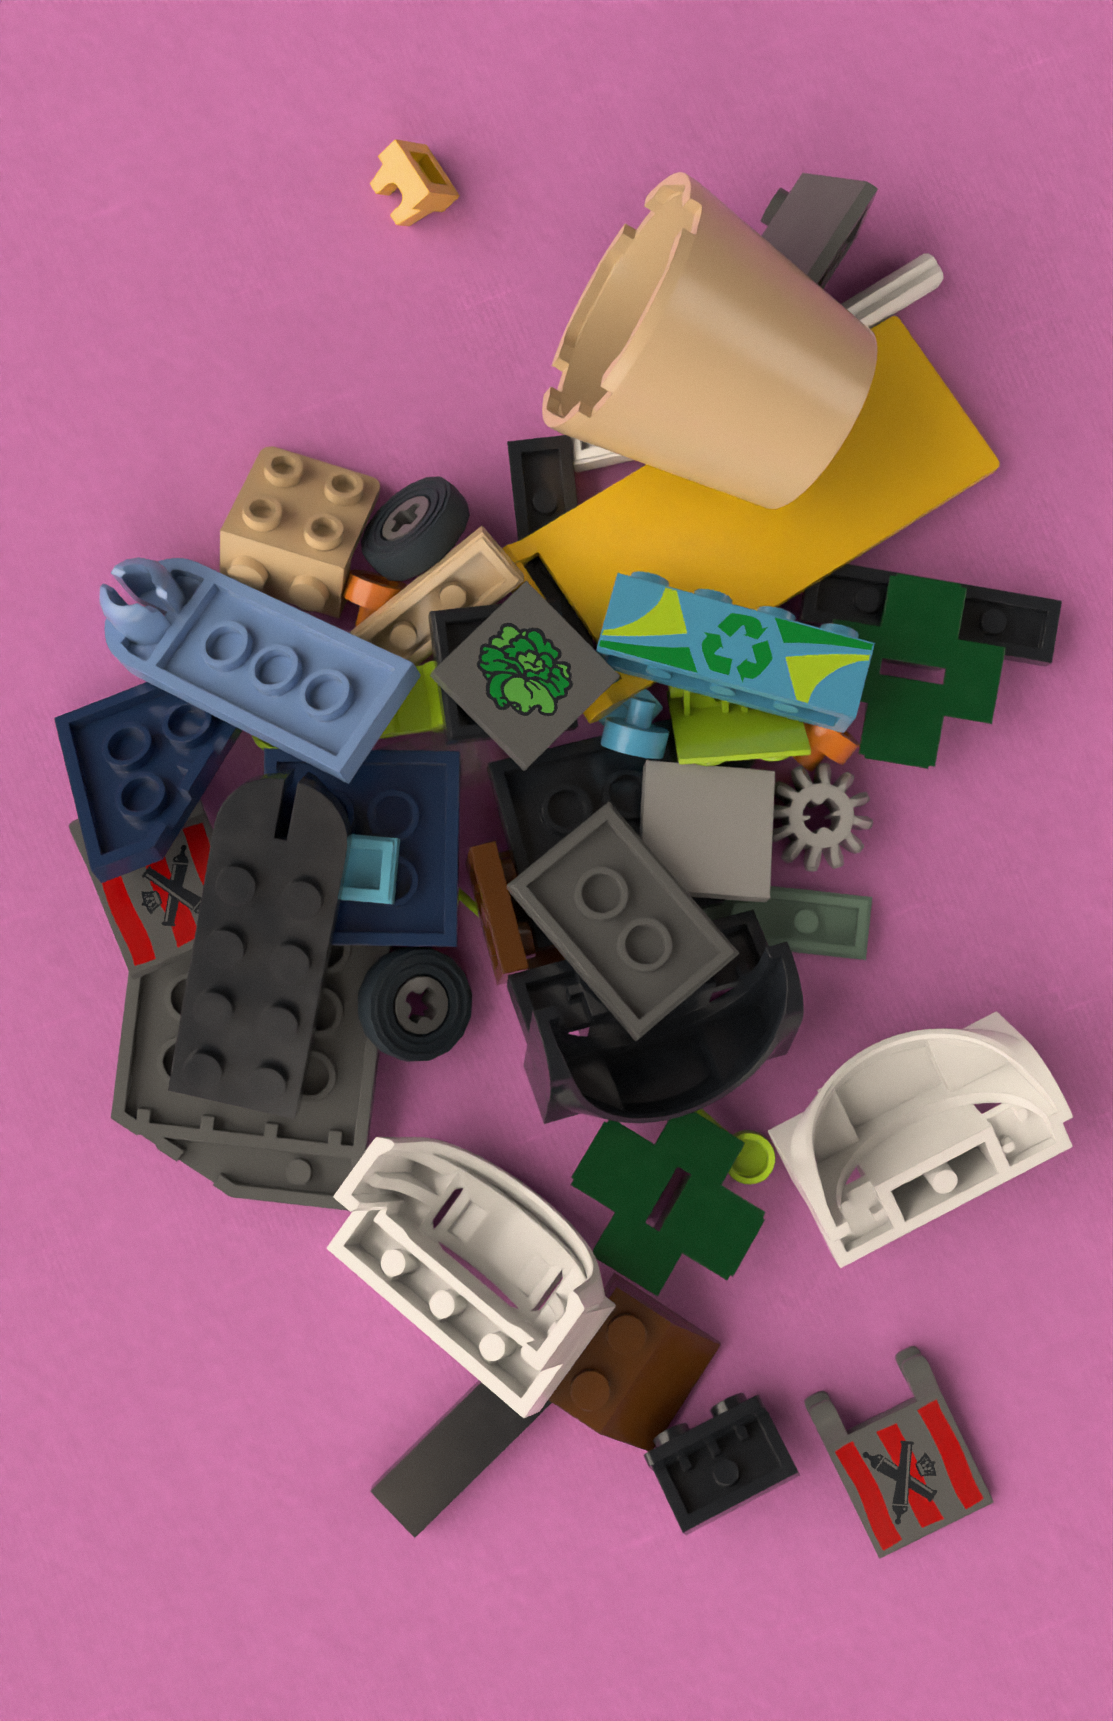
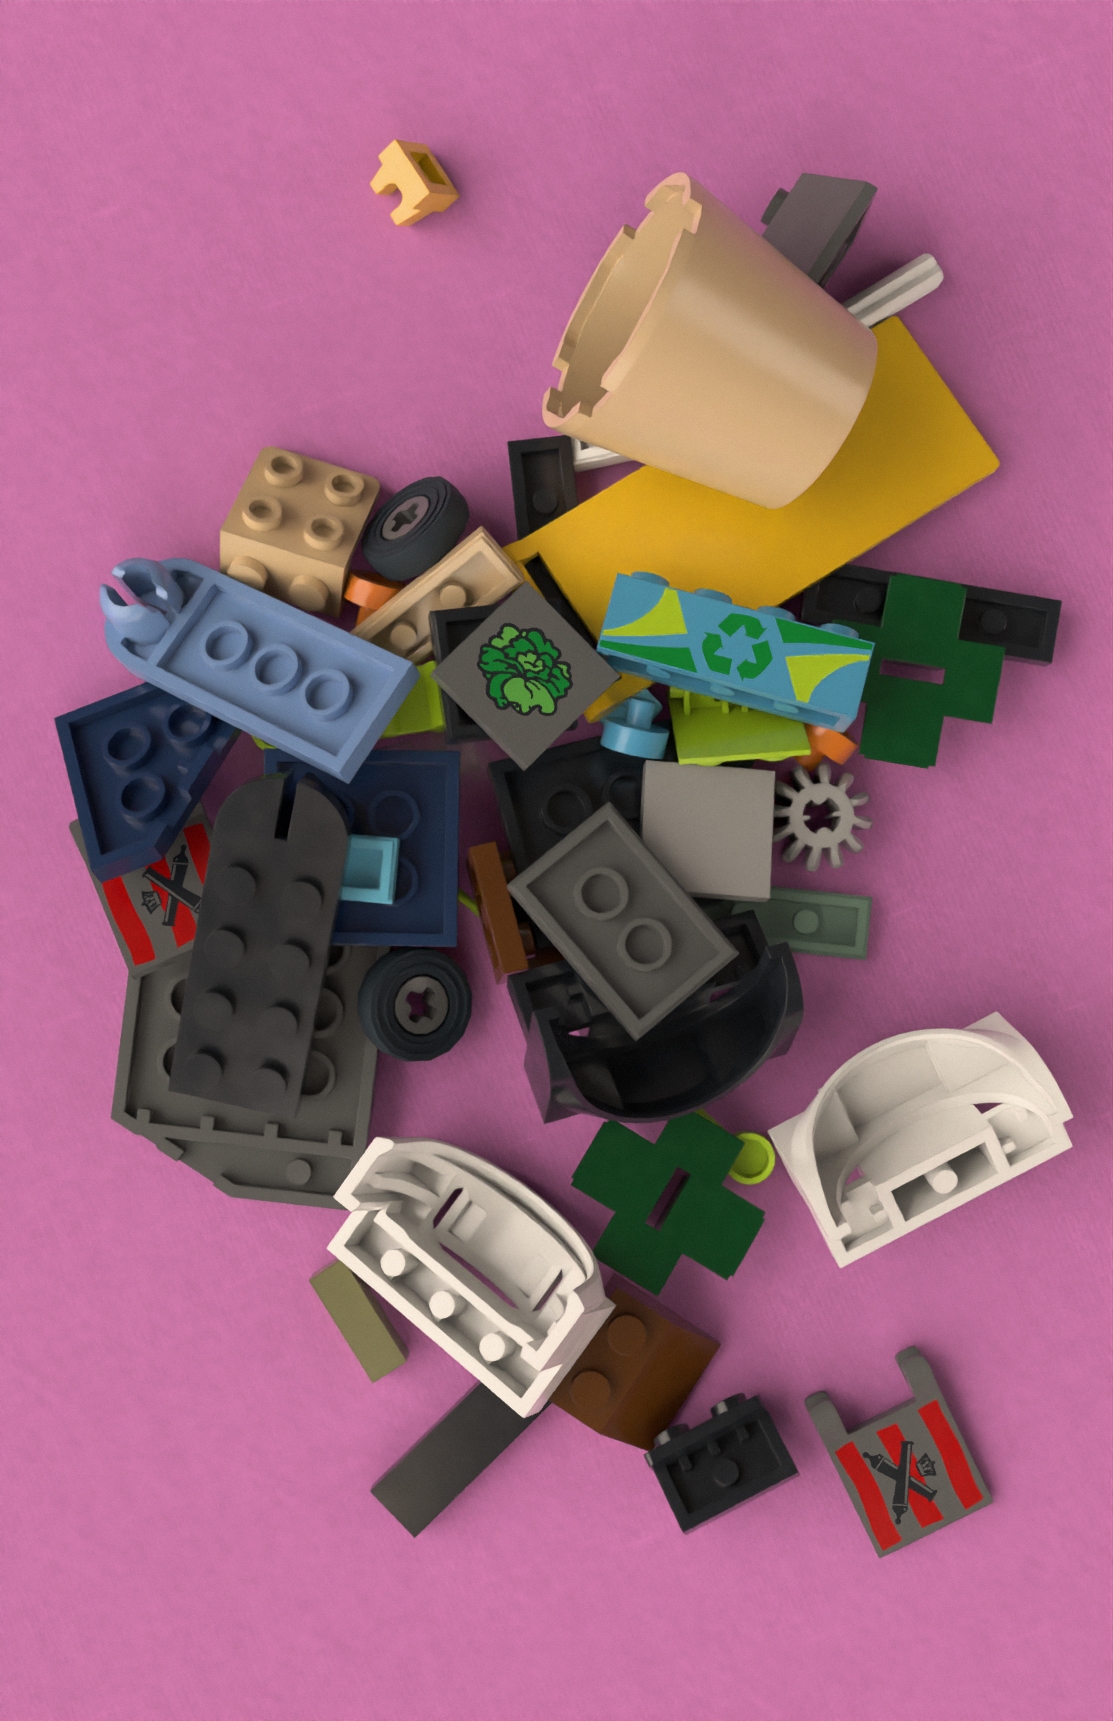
none -> olive piece [308,1258,410,1383]

